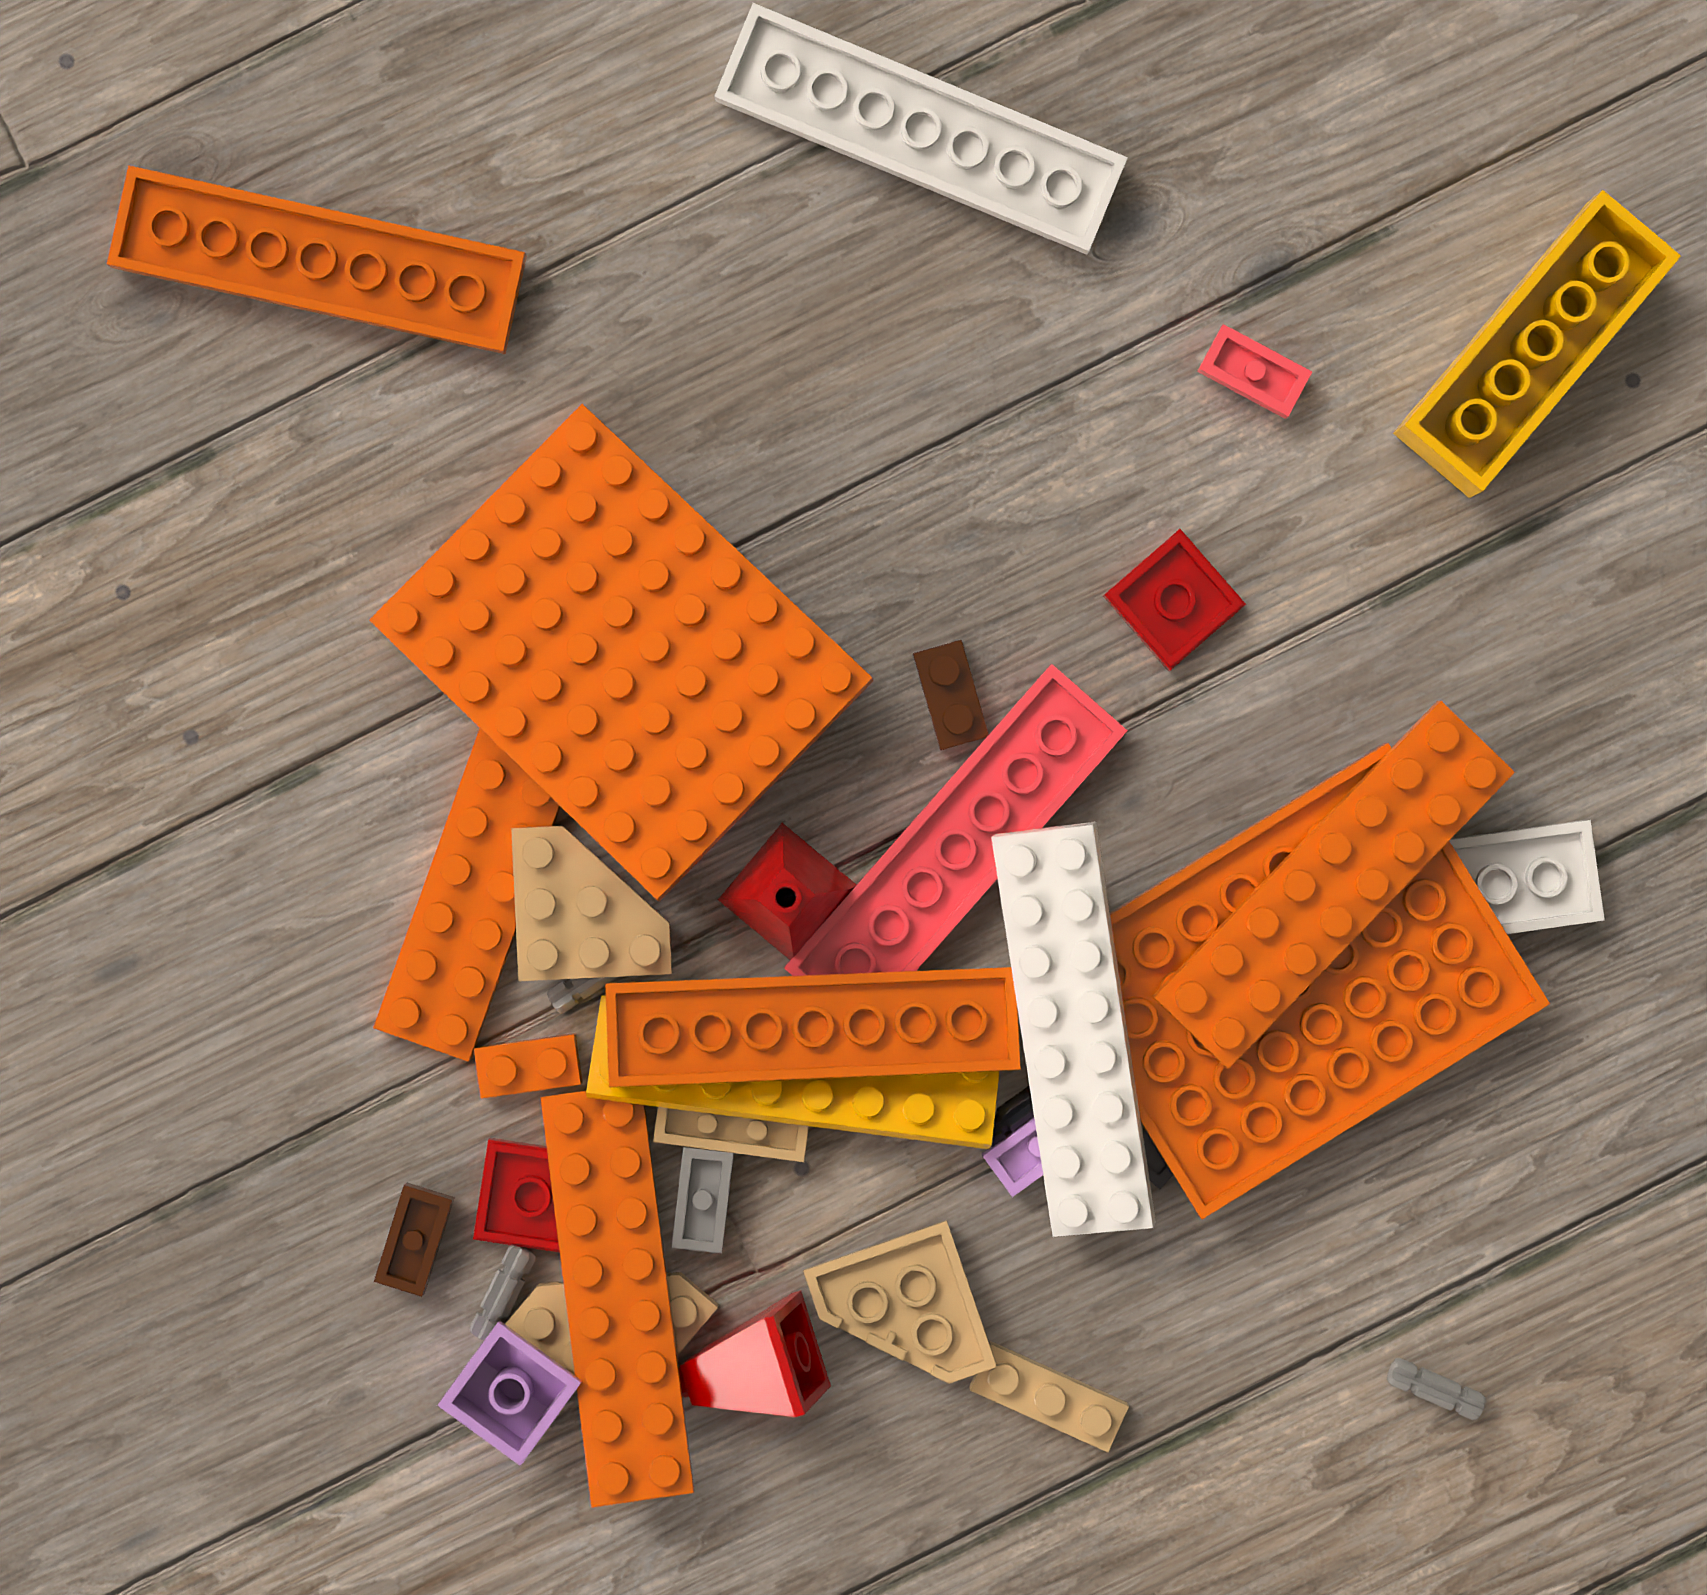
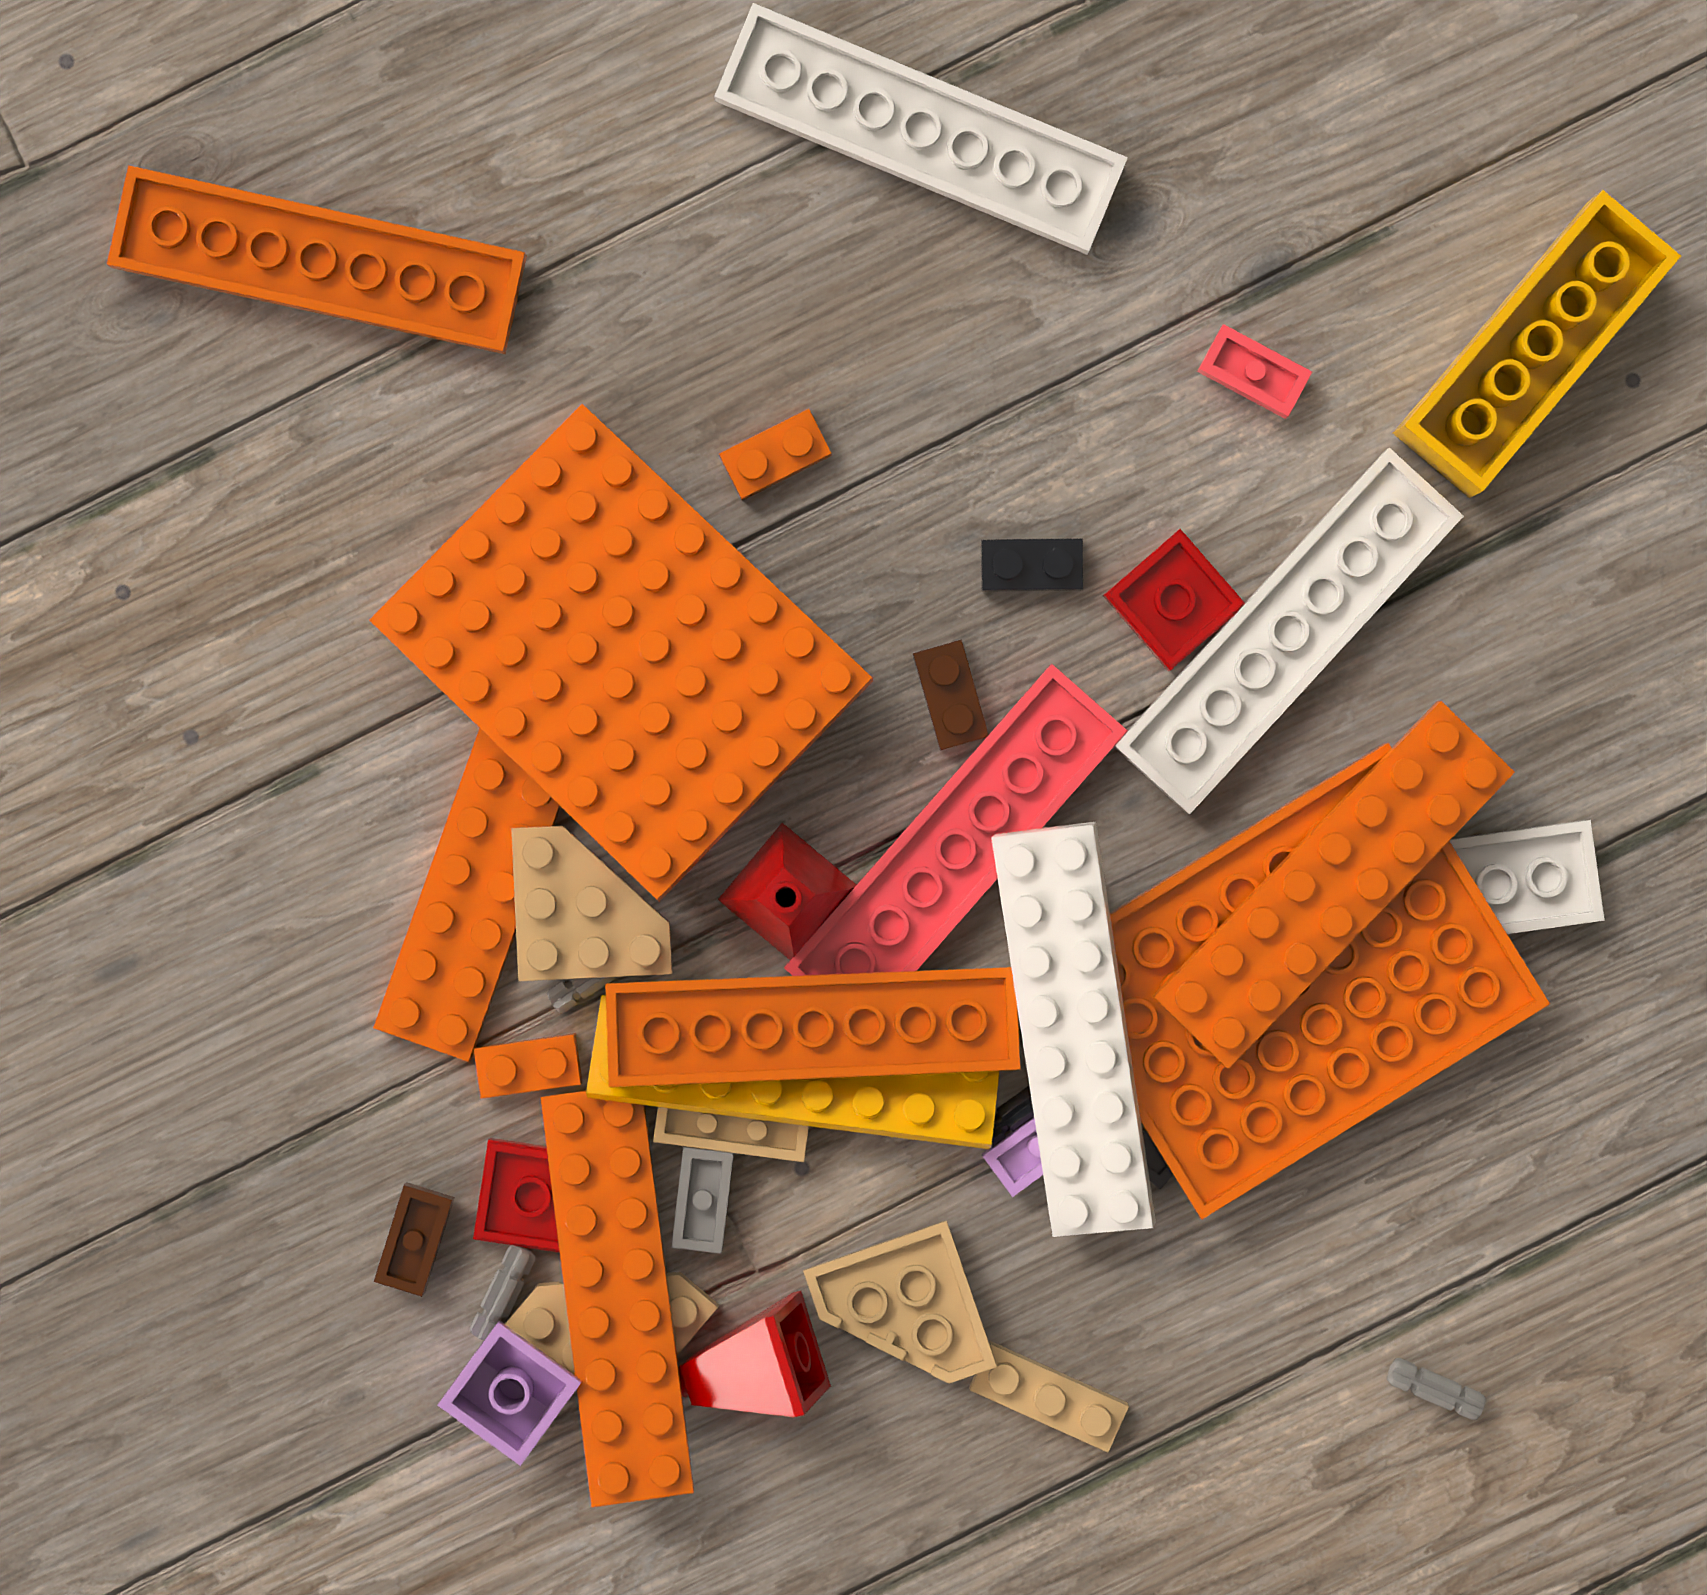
none -> orange plate [719,409,832,501]
none -> black plate [981,538,1083,592]
none -> white plate [1114,448,1464,815]

